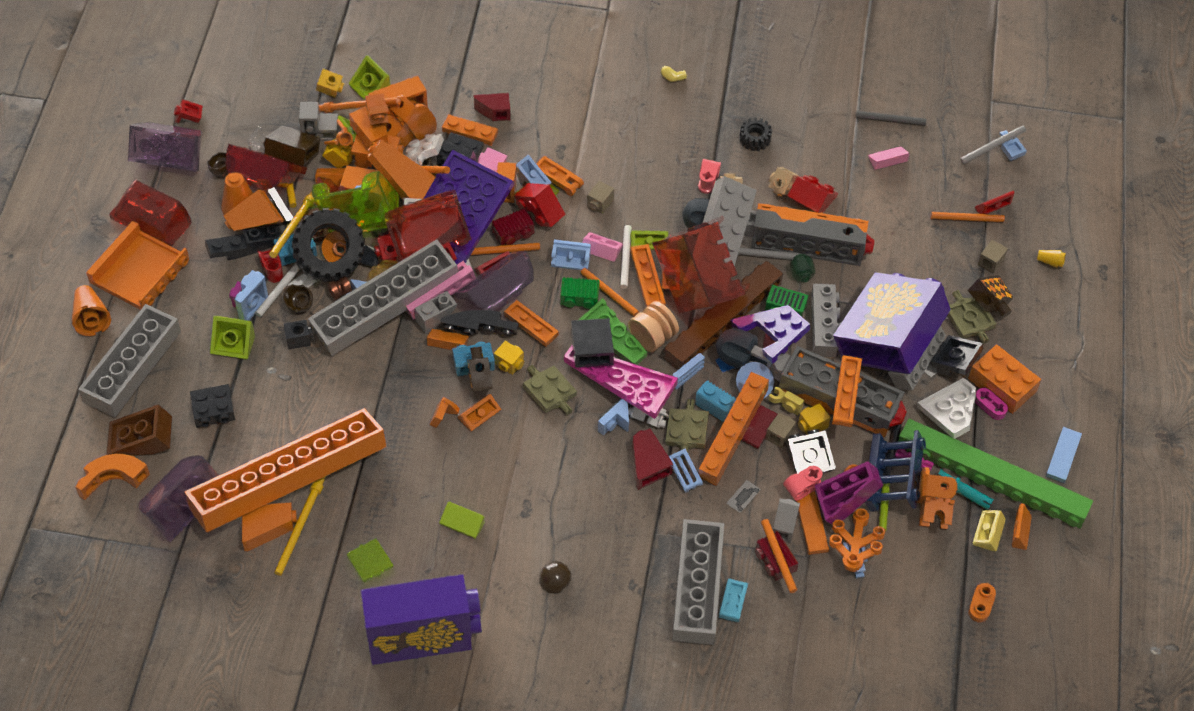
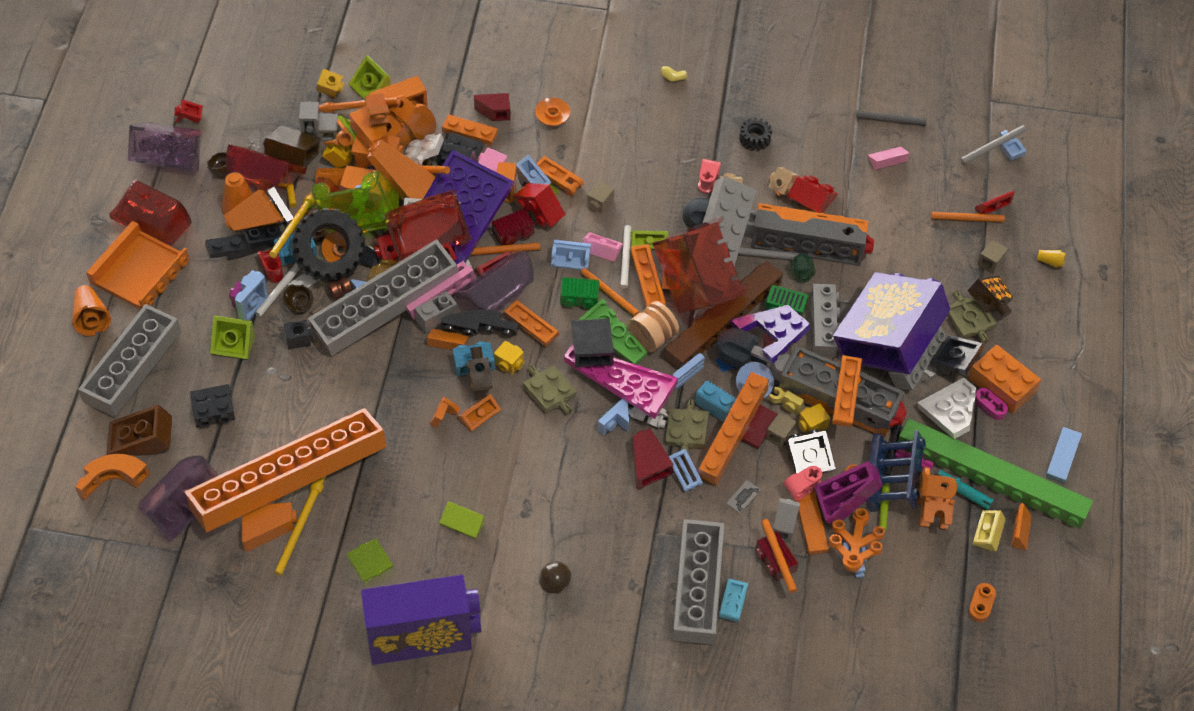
none -> orange dish [535,98,570,126]

